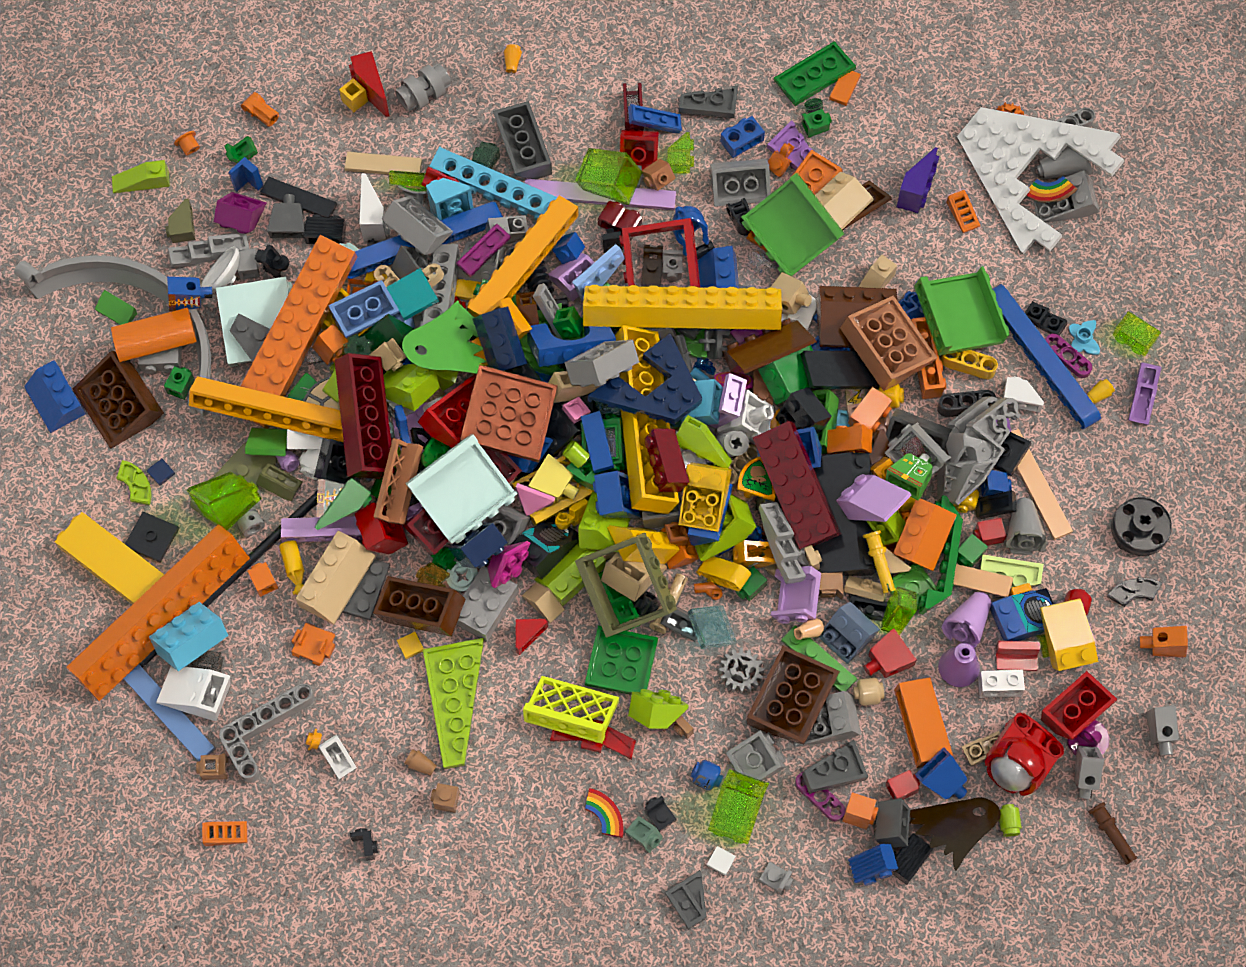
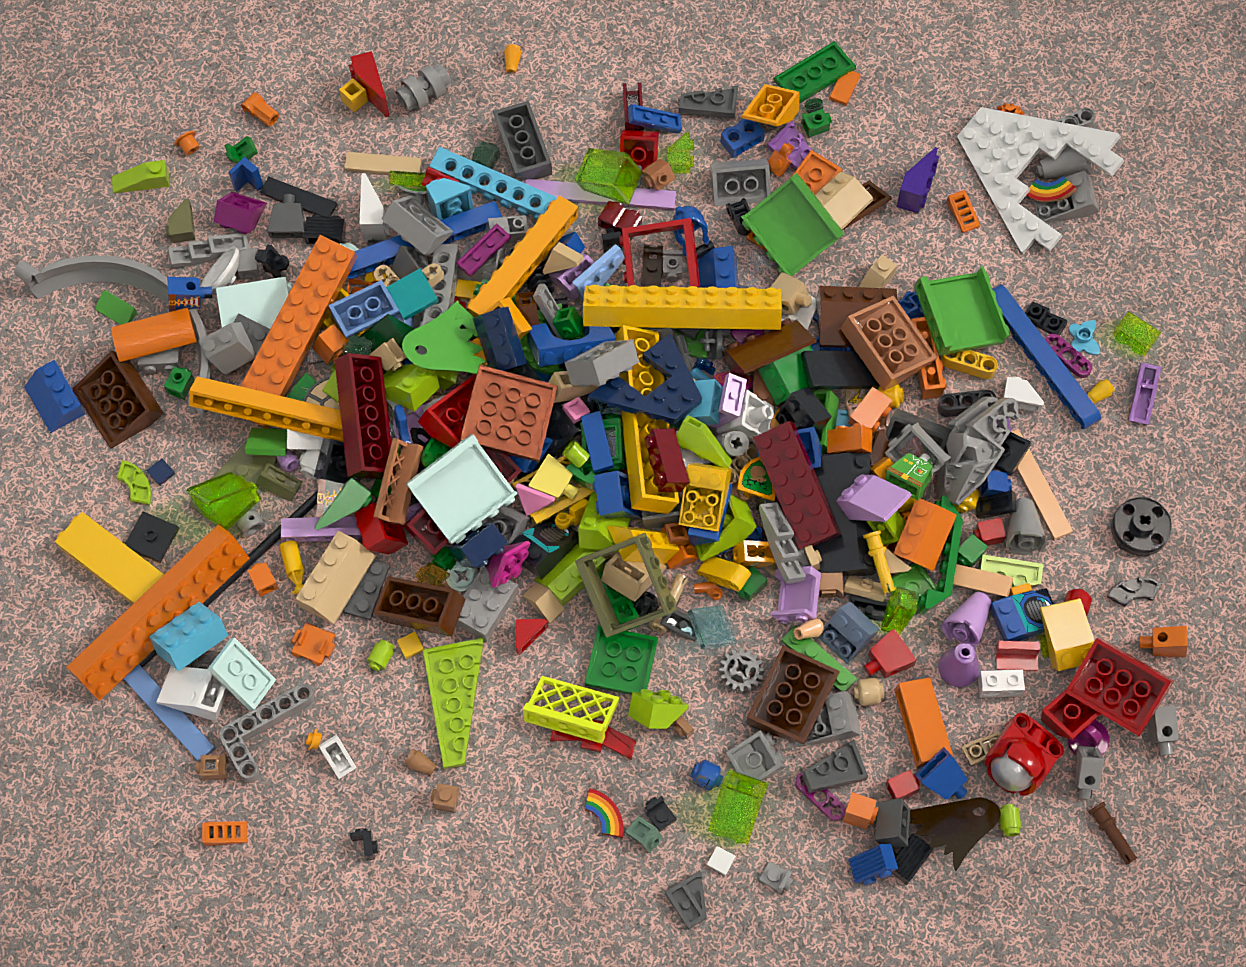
none -> light grey slope [199,322,256,375]
none -> light aqua plate [208,637,276,711]
none -> lime brick [367,639,395,671]
none -> tan slope [543,242,584,274]
none -> light orange slope [742,84,799,126]
none -> red slope [1065,638,1174,736]

